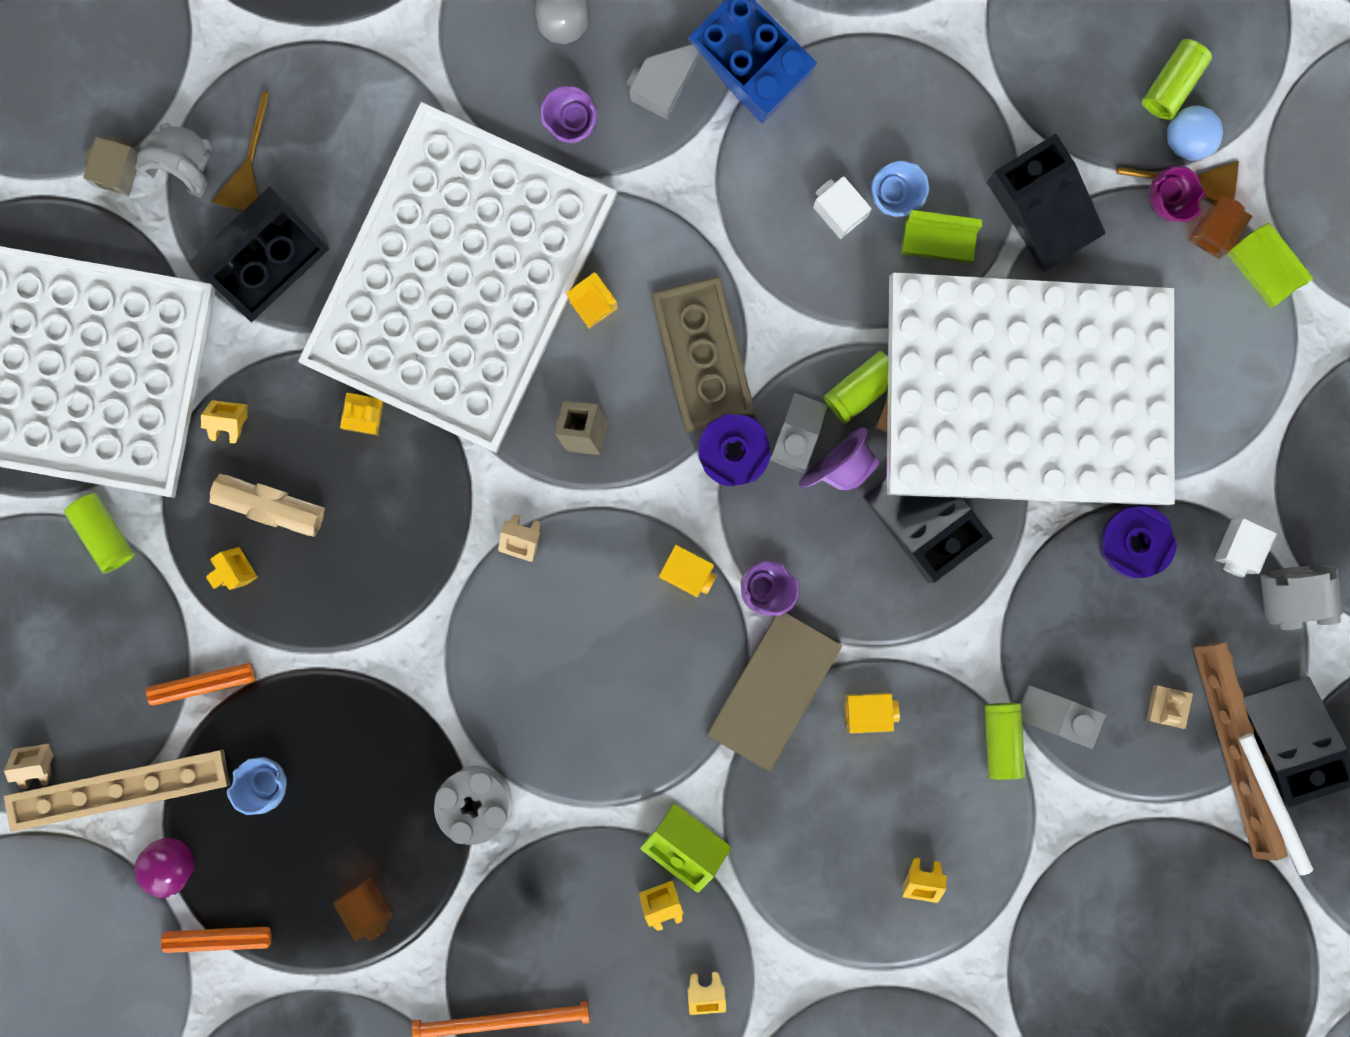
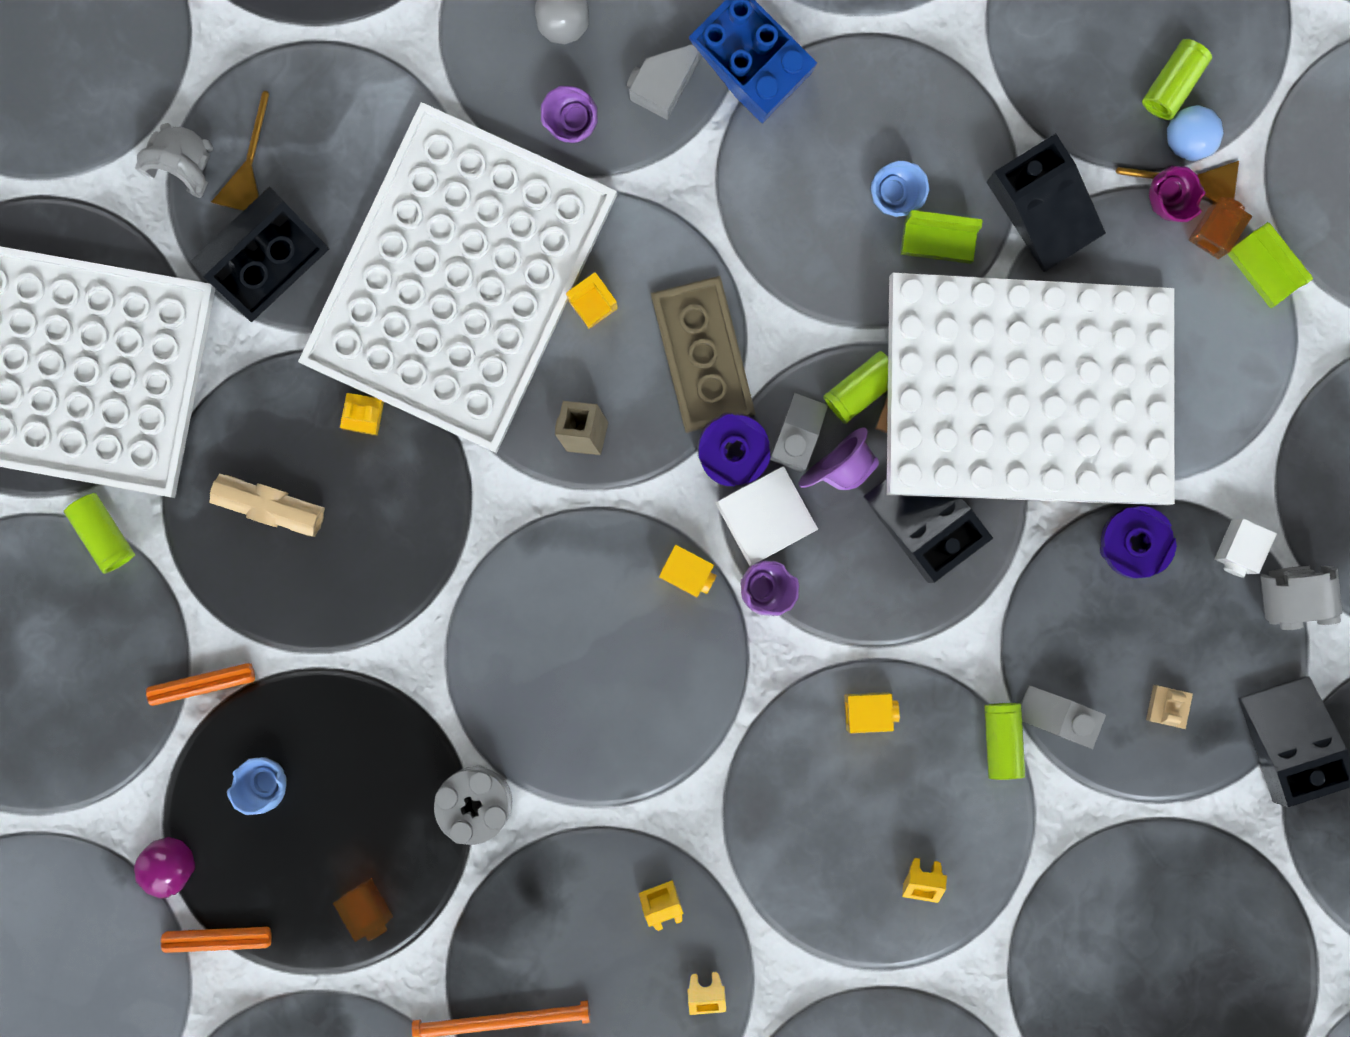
tan tile [4,743,53,789] -> none
tan plate [4,749,231,832] -> none
dark tan brick [83,135,138,196] -> none
yellow tile [201,400,248,443] -> none
yellow tile [206,547,258,590] -> none
tan tile [498,514,540,562] -> none
lime panel [640,804,731,893] -> none
dark tan tile [707,613,842,772] -> none
white brick [813,176,872,240] -> none
medium nougat plate [1193,642,1288,861] -> none
white bar [1239,733,1314,875] -> none
none -> white slope [716,466,818,566]

